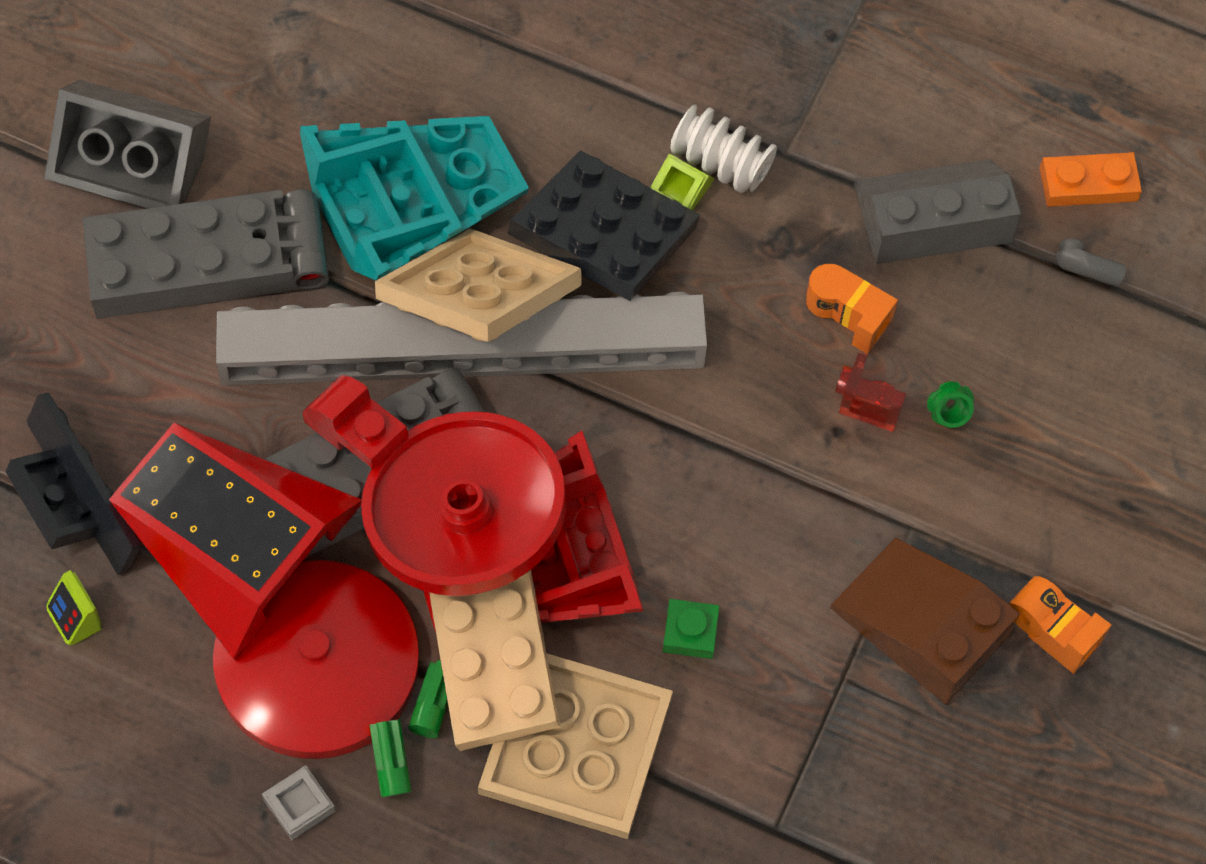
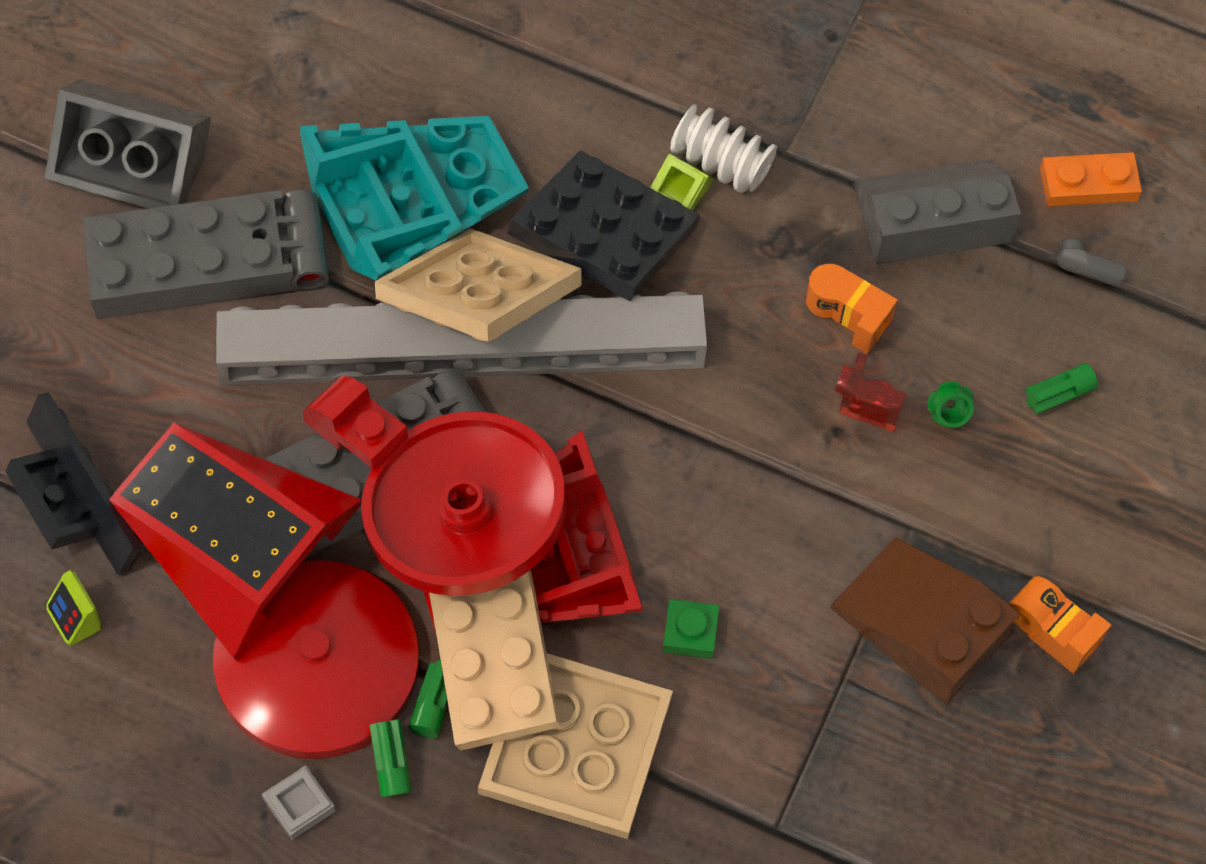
none -> green piece [1024,363,1098,415]

